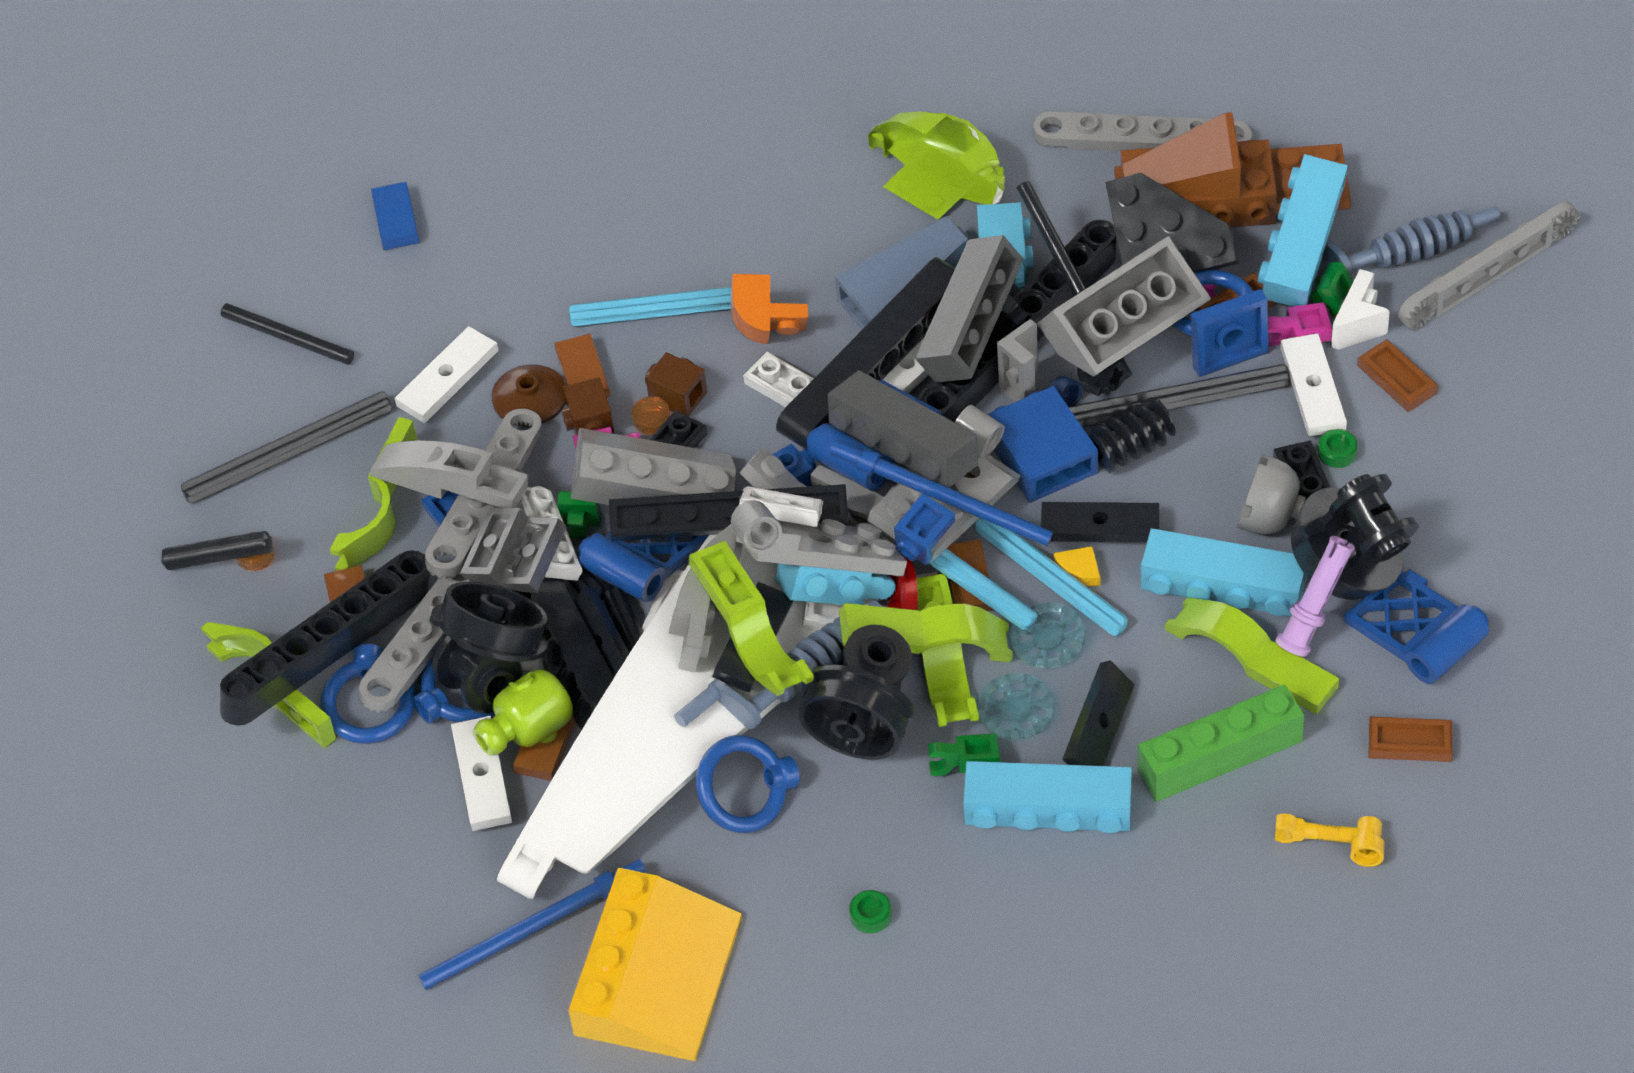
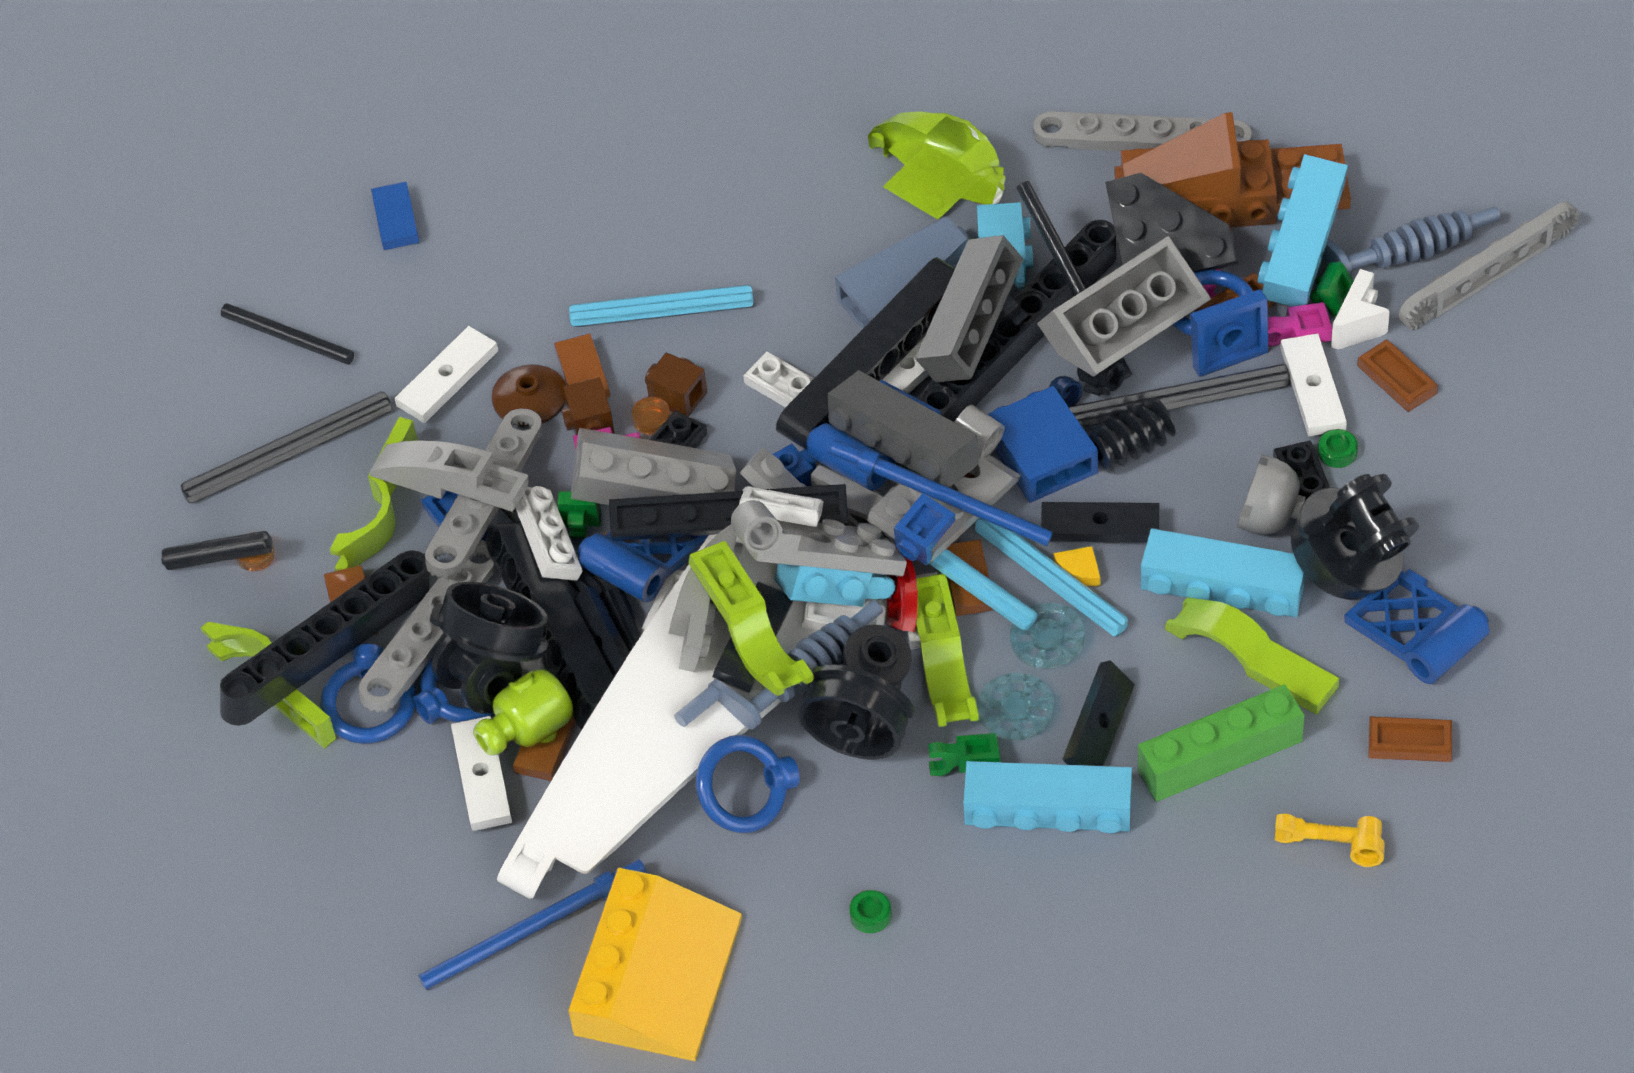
flat silver slope [460,508,567,593] -> none
orange brick [731,274,808,344] -> none
lime piece [839,603,1013,662] -> none
light grey panel [997,319,1038,403] -> none
lavender pin [1275,536,1355,657] -> none

